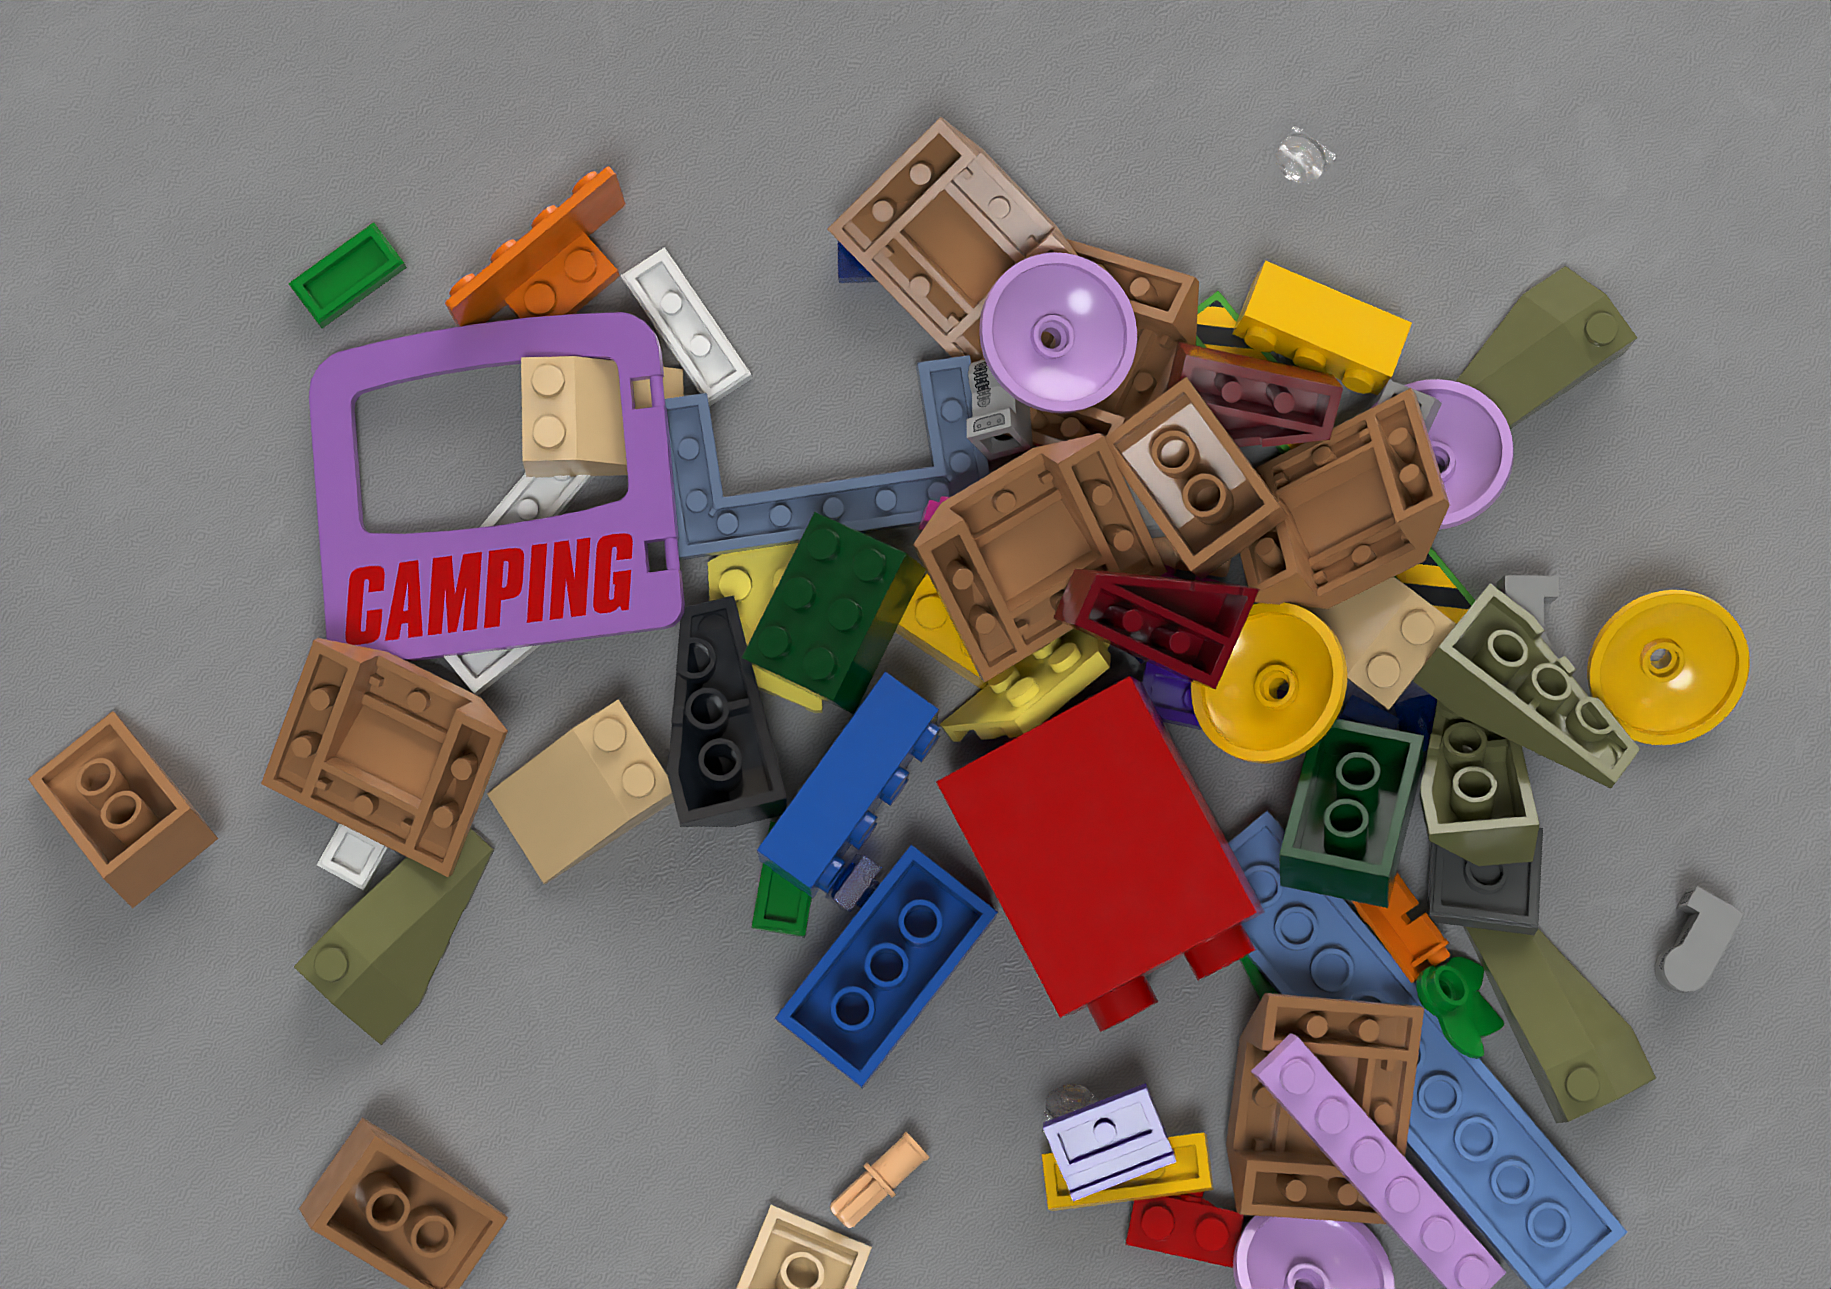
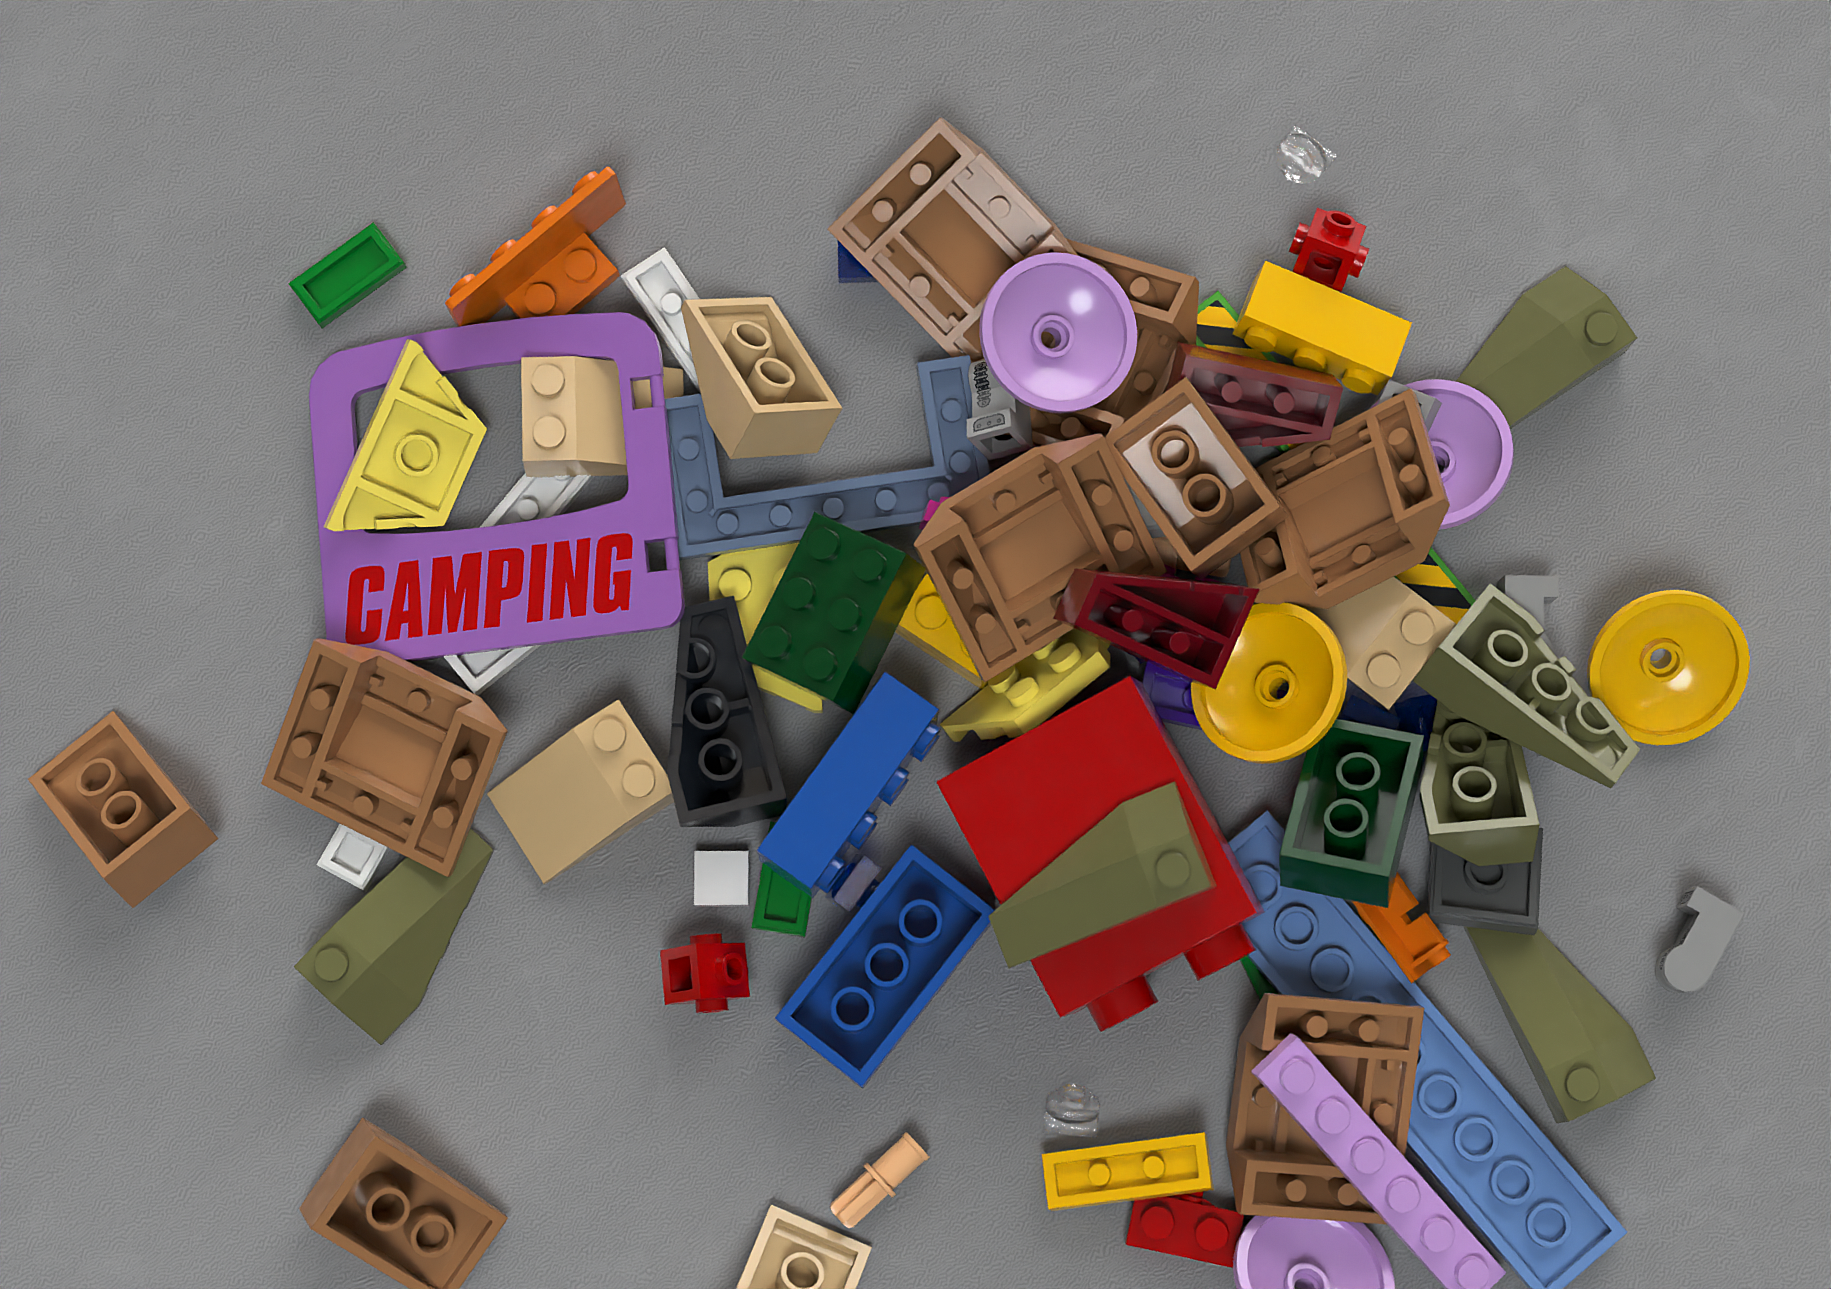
plate [1043,1083,1176,1201] -> none
green plate [1416,957,1504,1059] -> none
none -> light yellow wing [323,339,487,531]
none -> red brick [660,933,750,1014]
none -> tan slope [681,297,842,459]
none -> white tile [694,851,749,907]
none -> olive wedge [988,782,1217,968]
none -> red brick [1289,207,1369,292]

